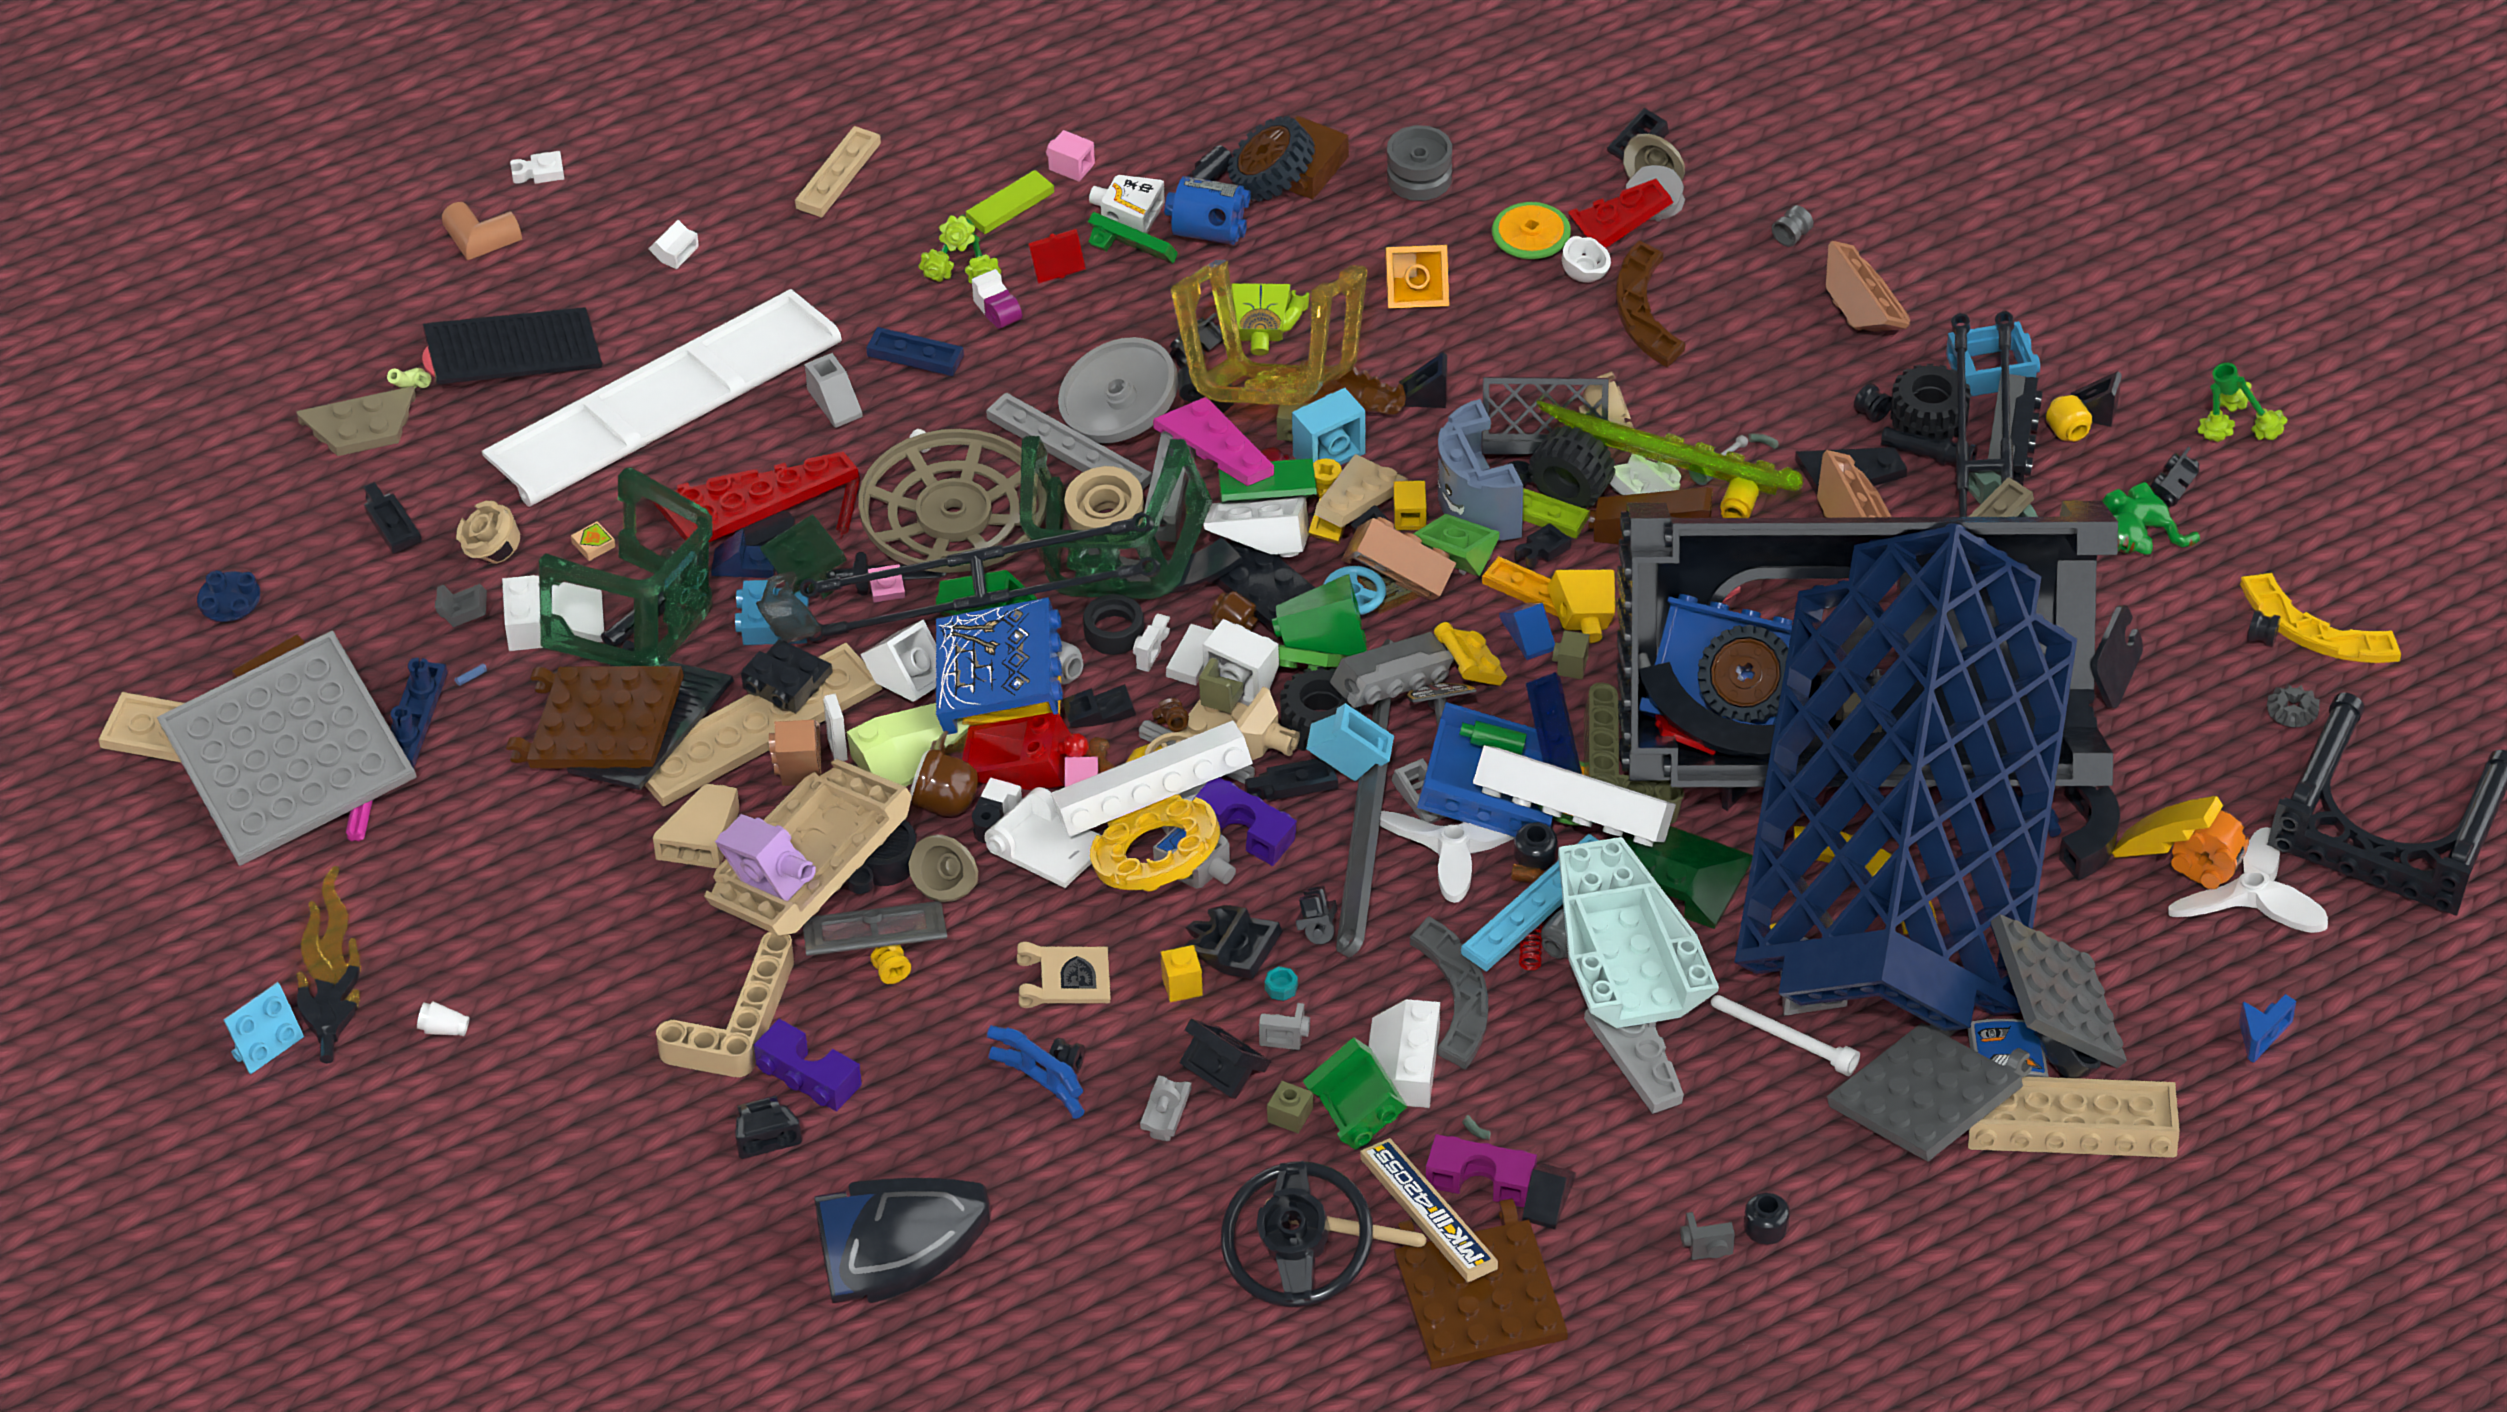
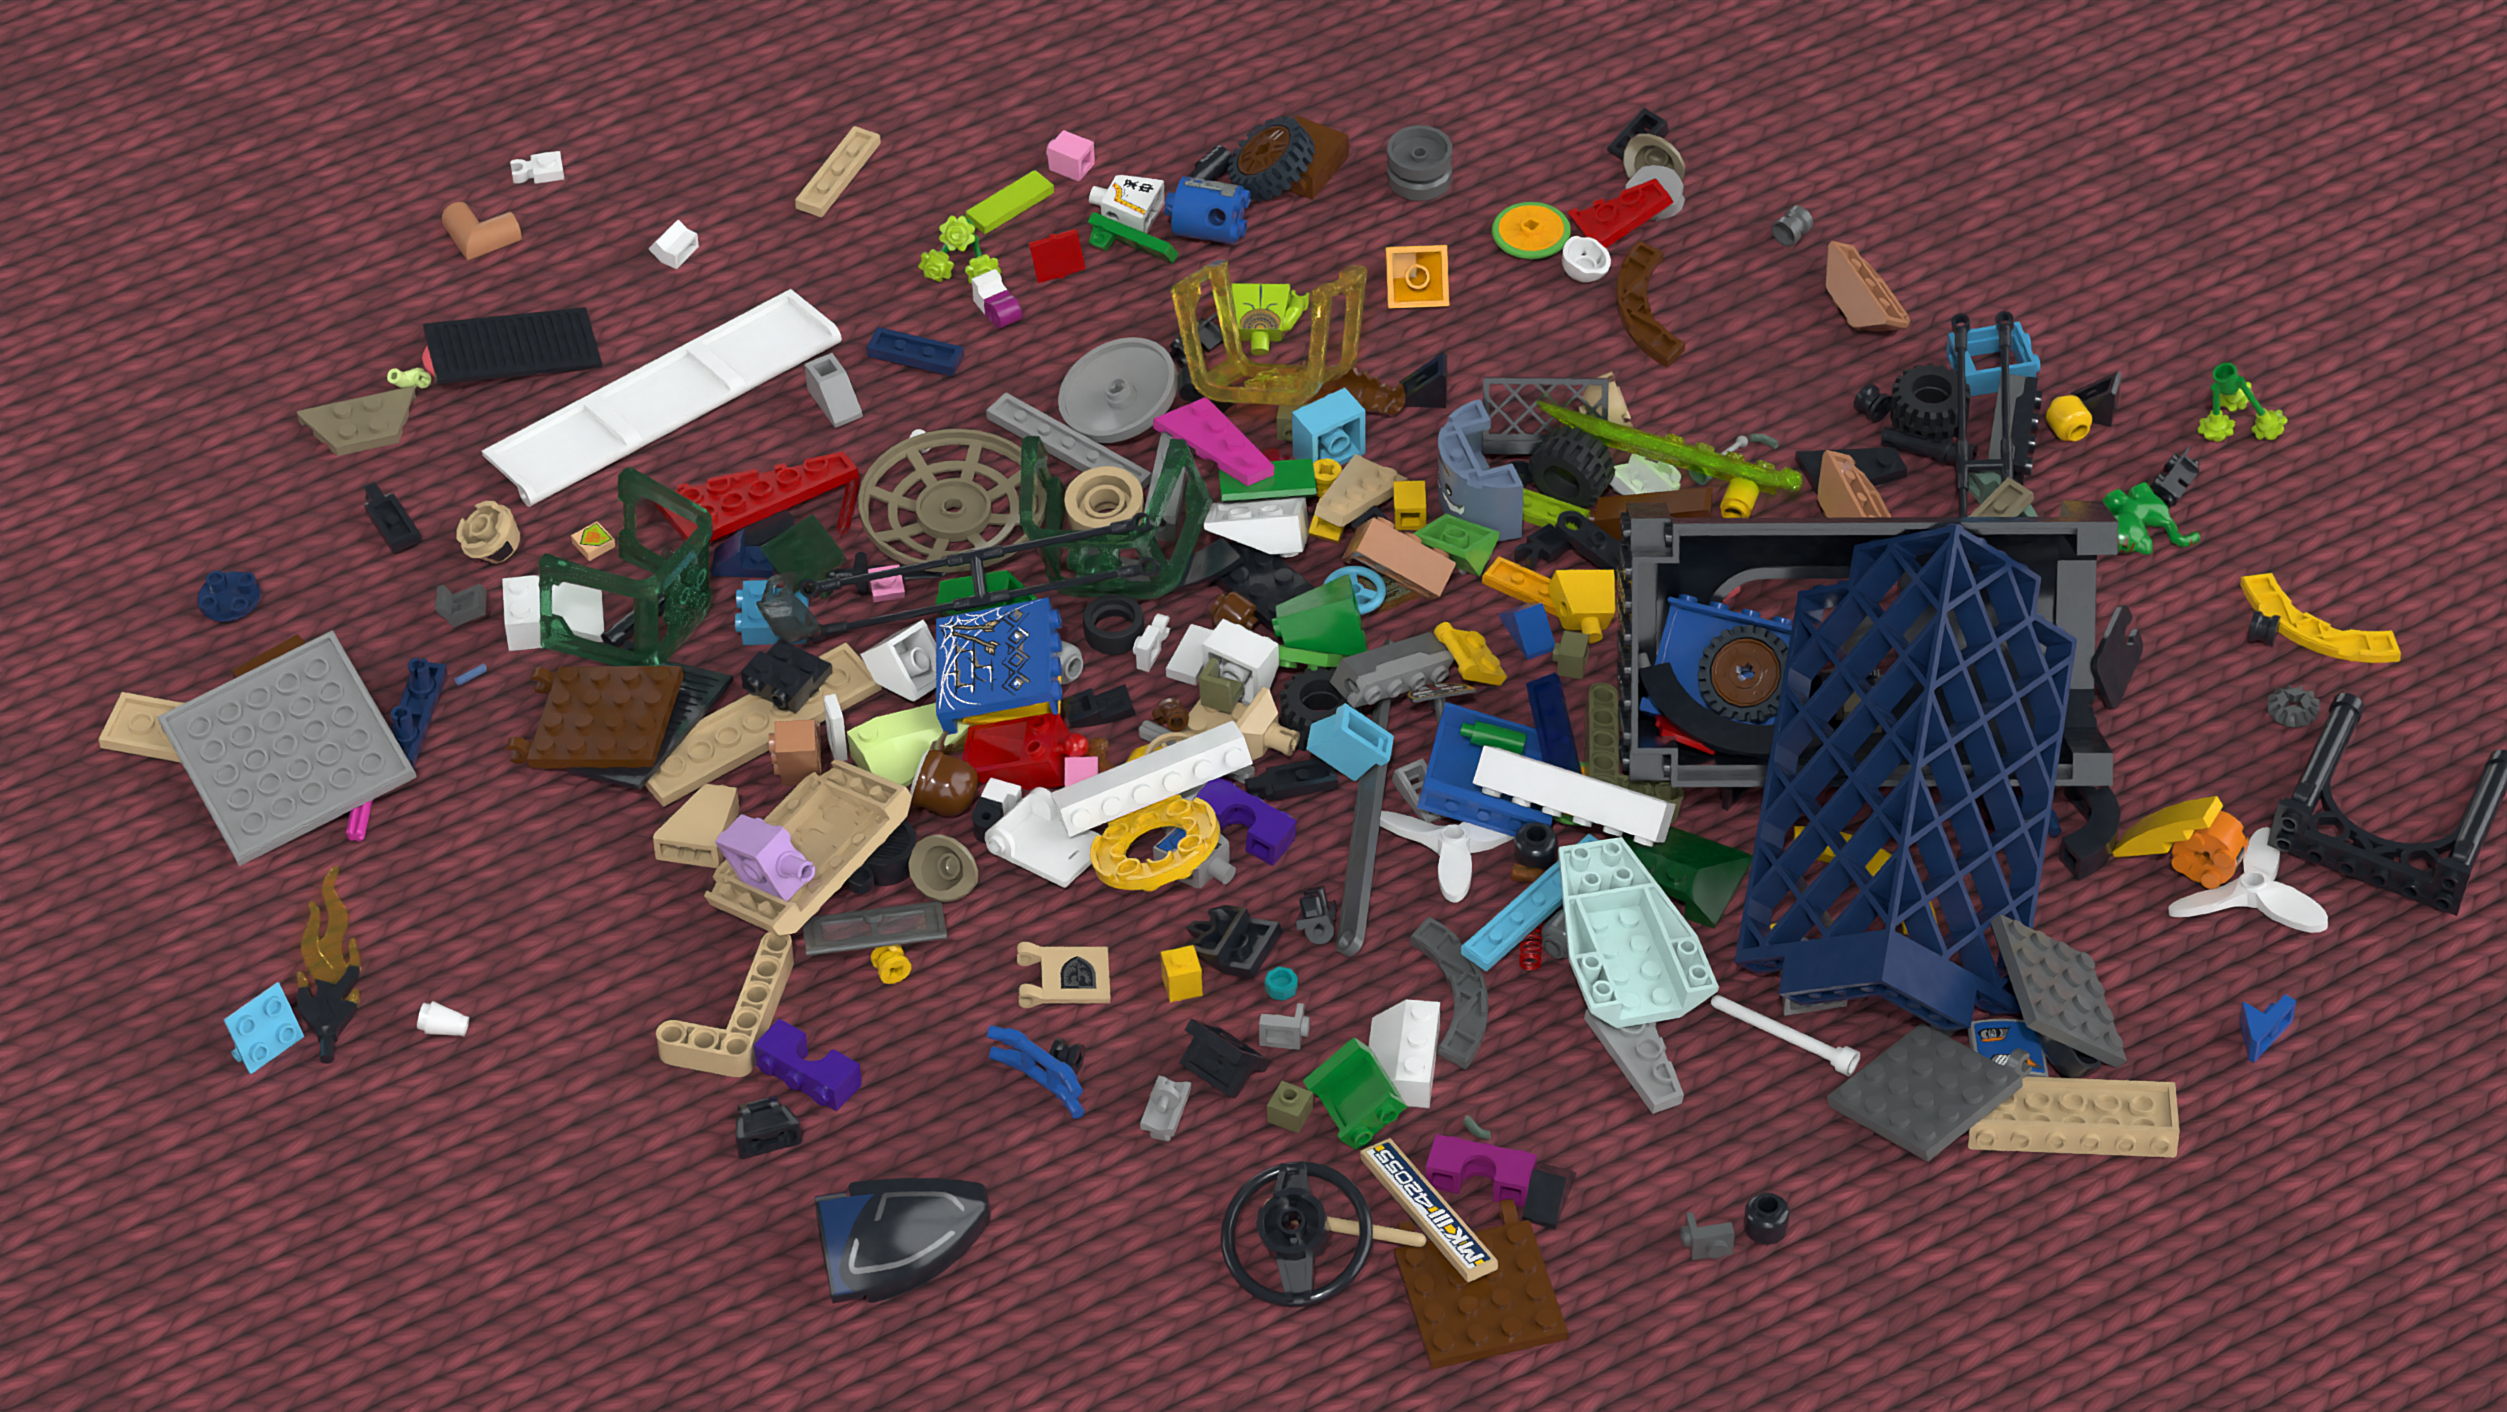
none -> black plate [1555,511,1622,580]

